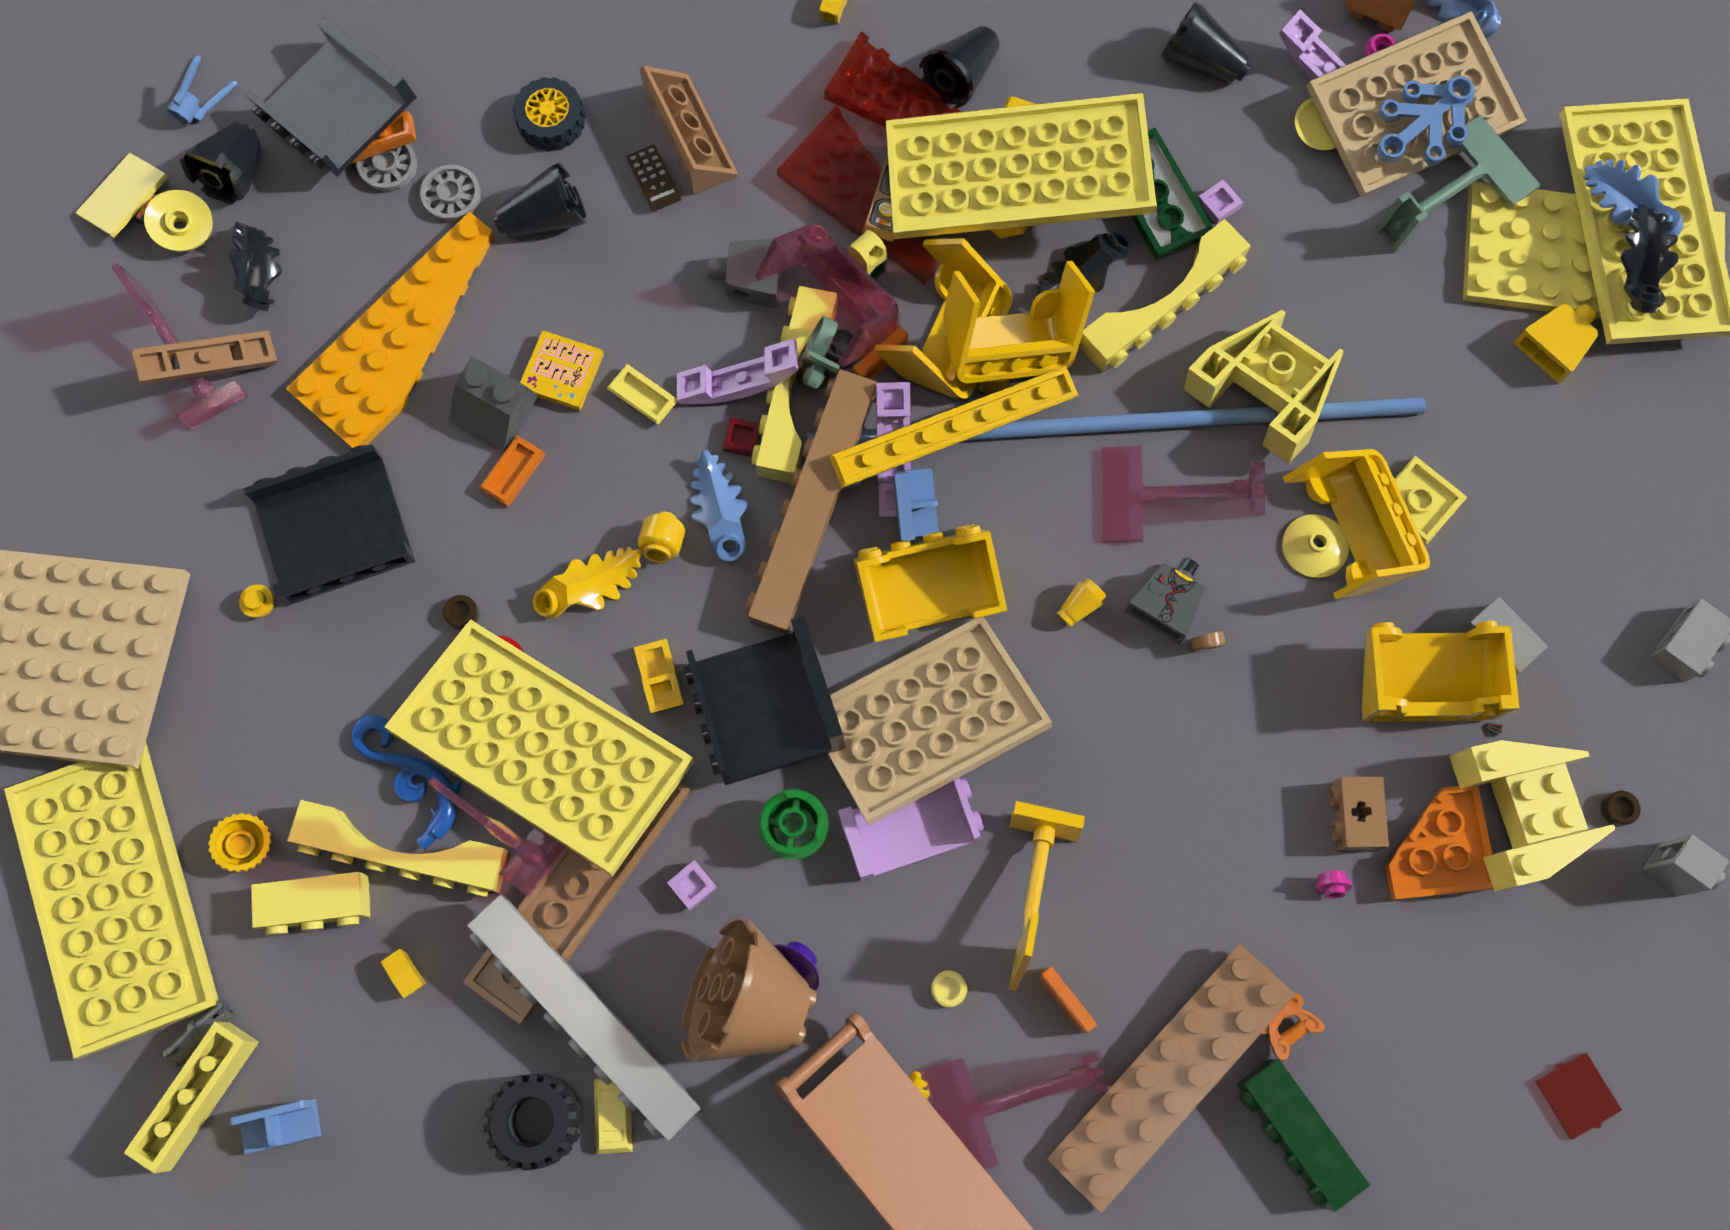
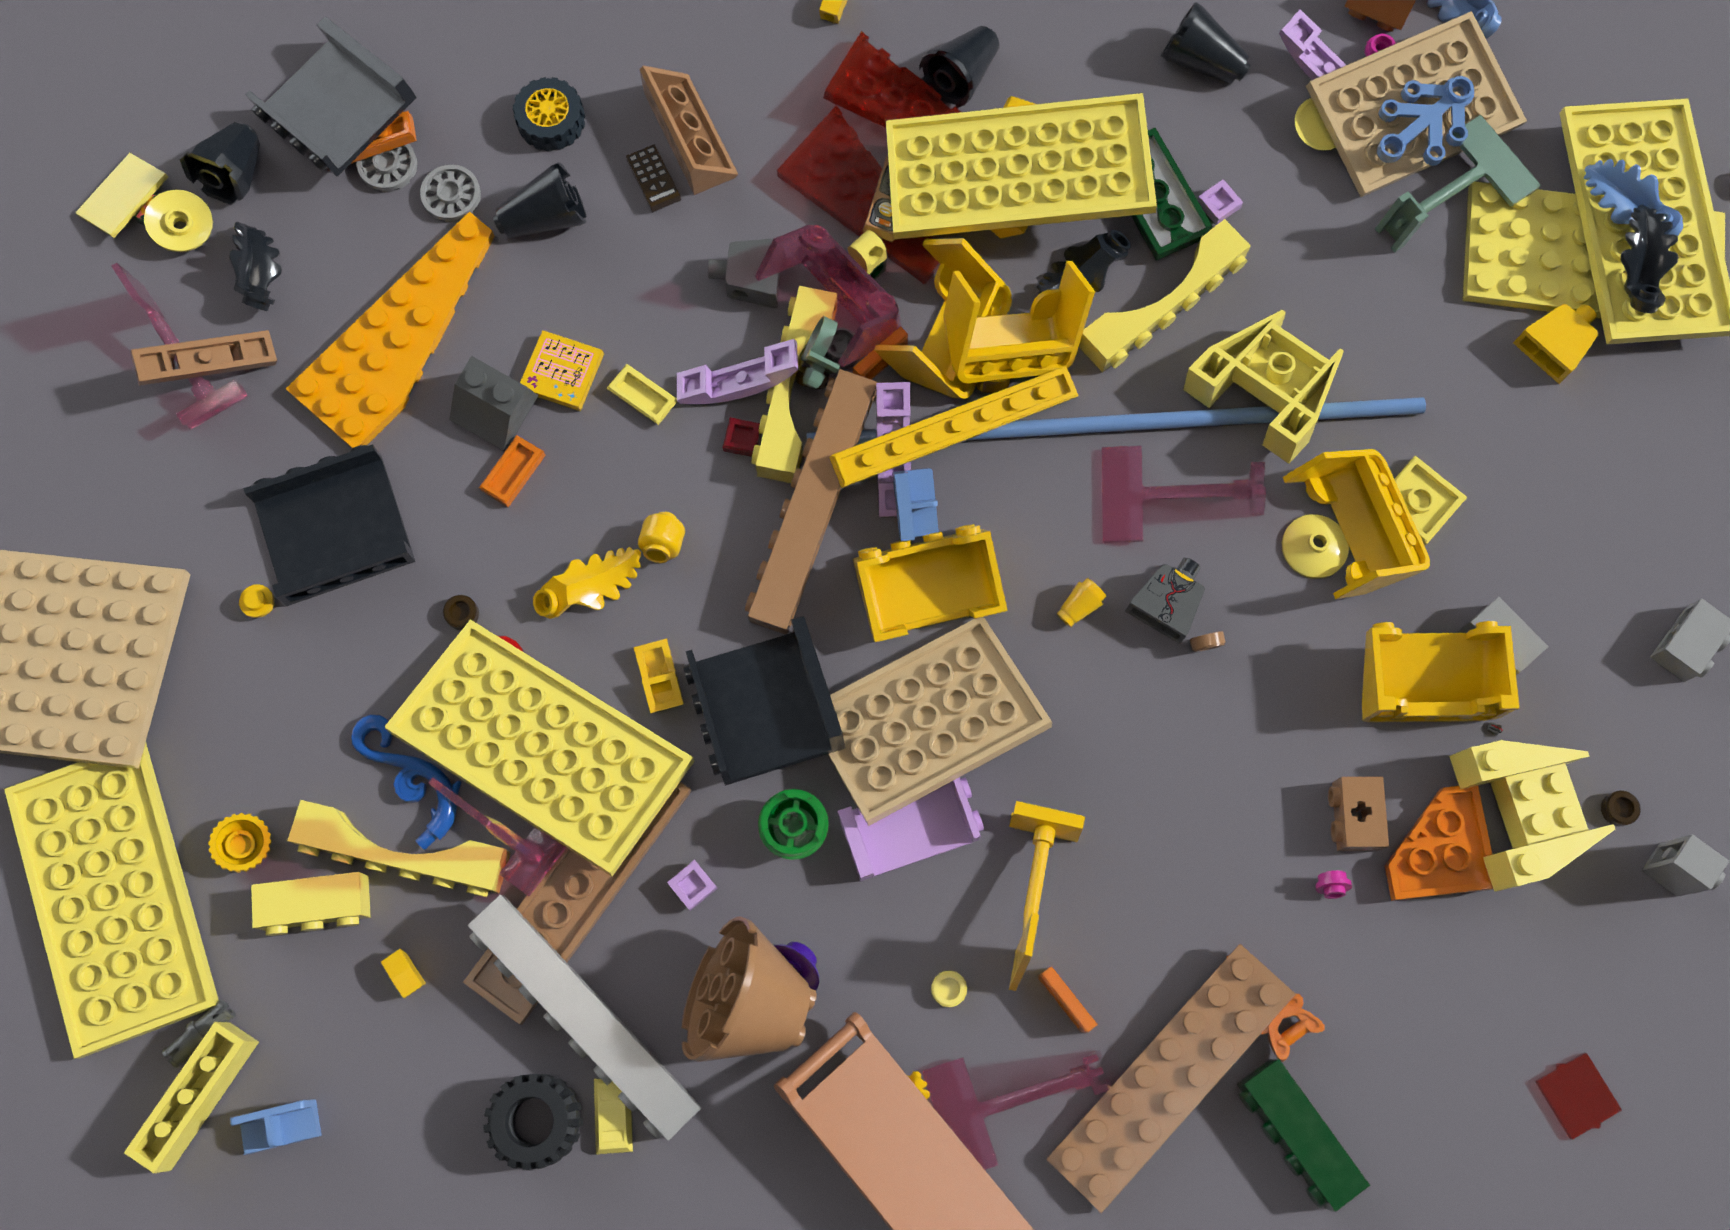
medium blue plant [167,55,237,124] -> none
medium blue plant [690,449,749,561] -> none

